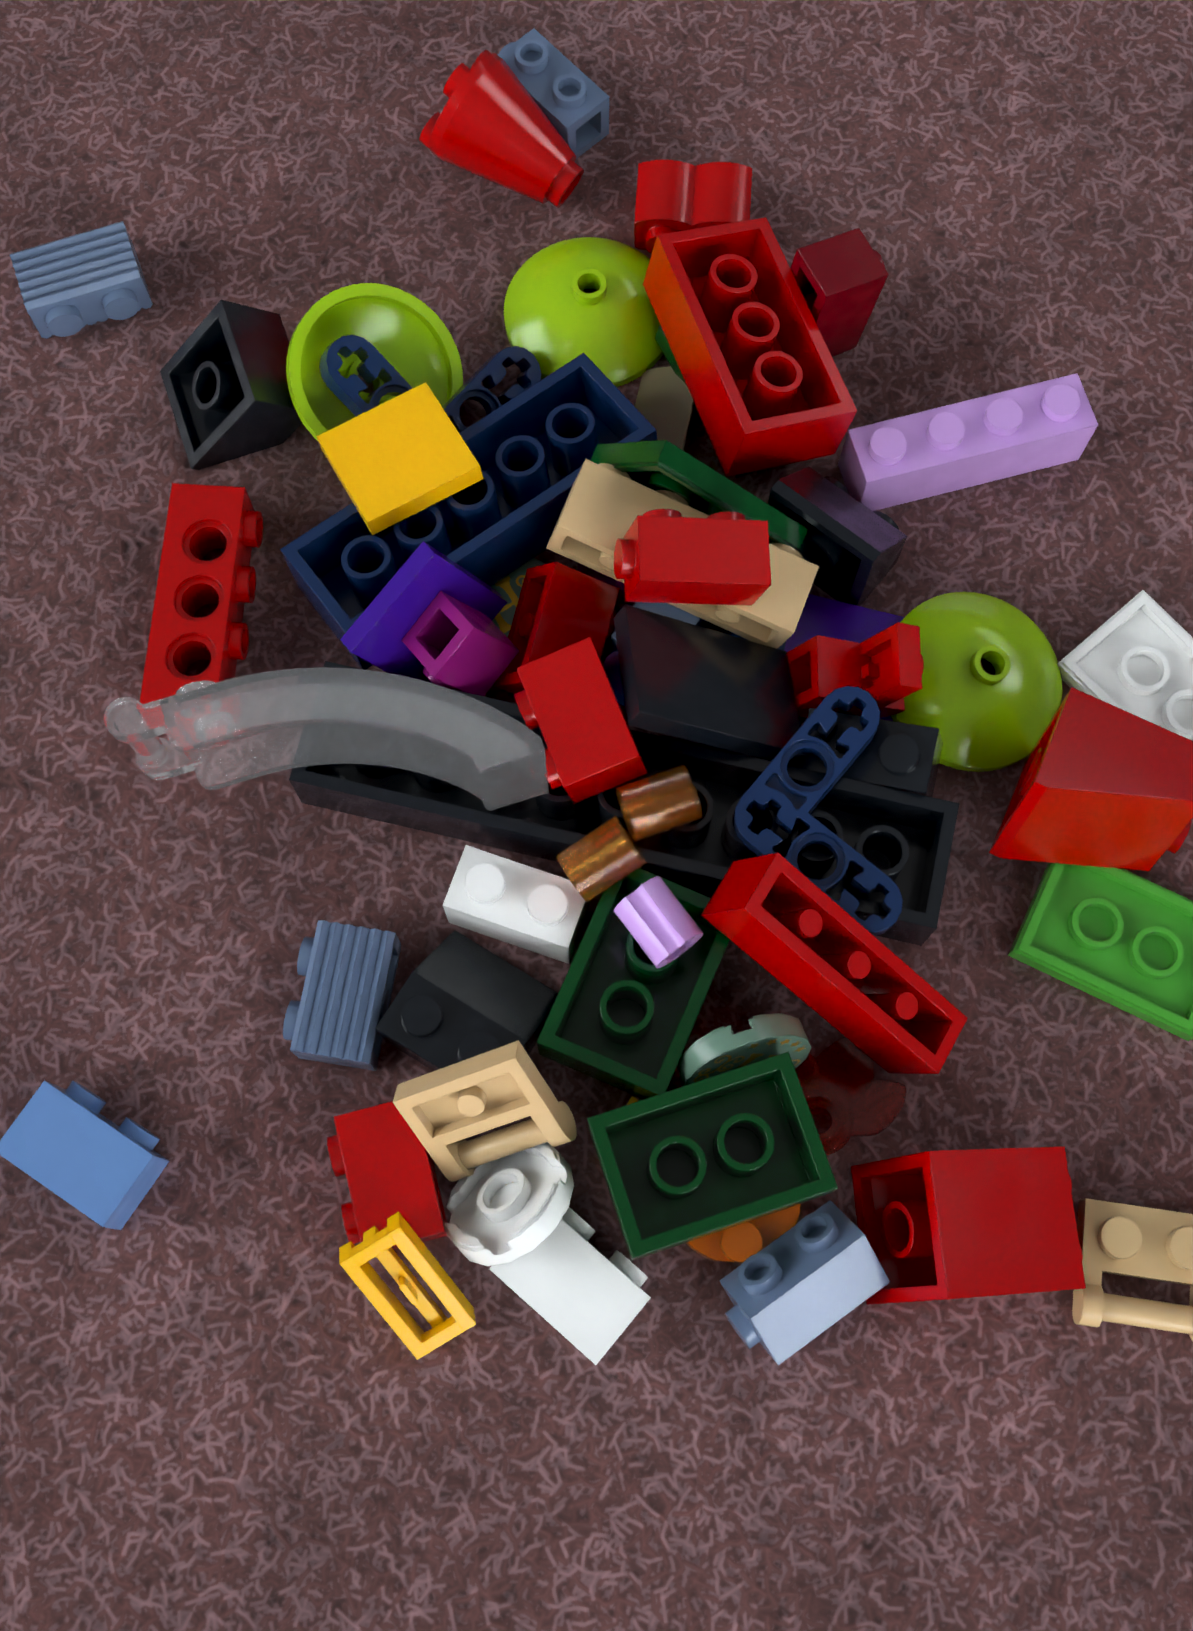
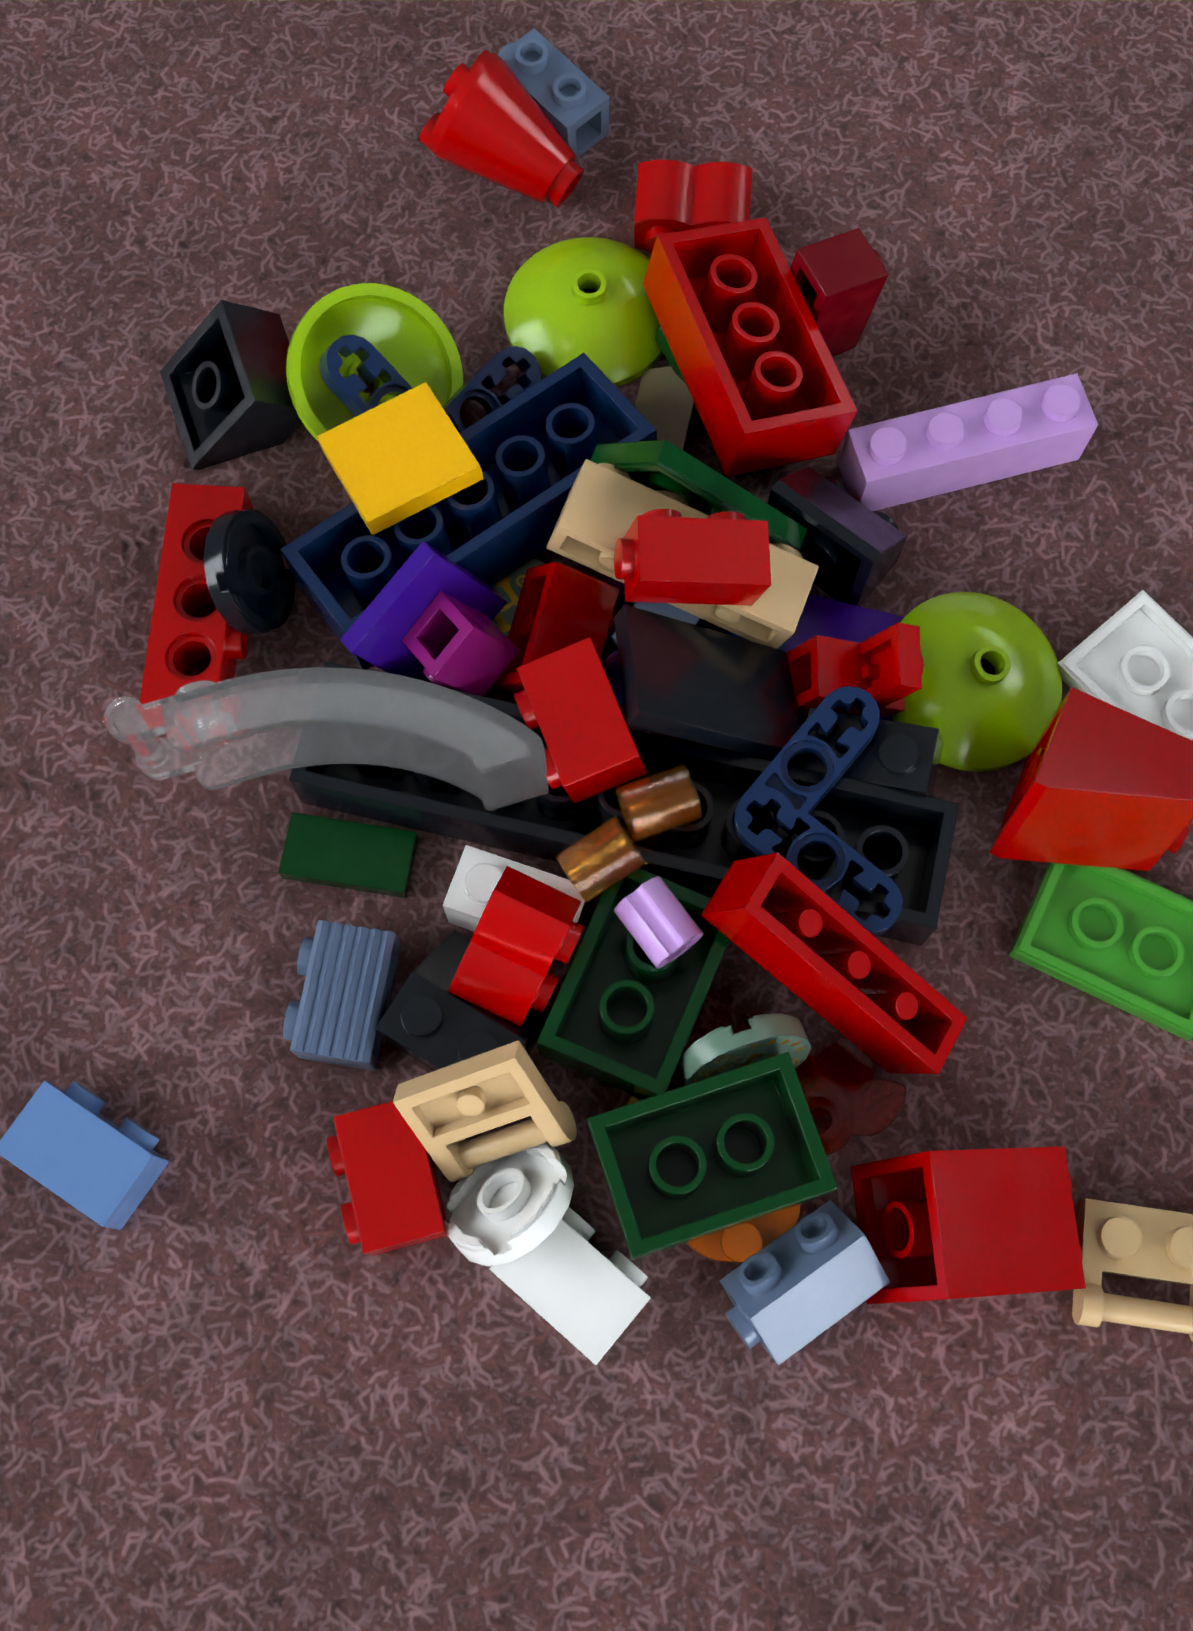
sand blue brick [10,221,153,338] -> none
yellow tile [339,1212,476,1360] -> none
none -> black tile [203,509,296,634]
none -> dark green tile [278,812,419,898]
none -> red brick [448,866,584,1027]

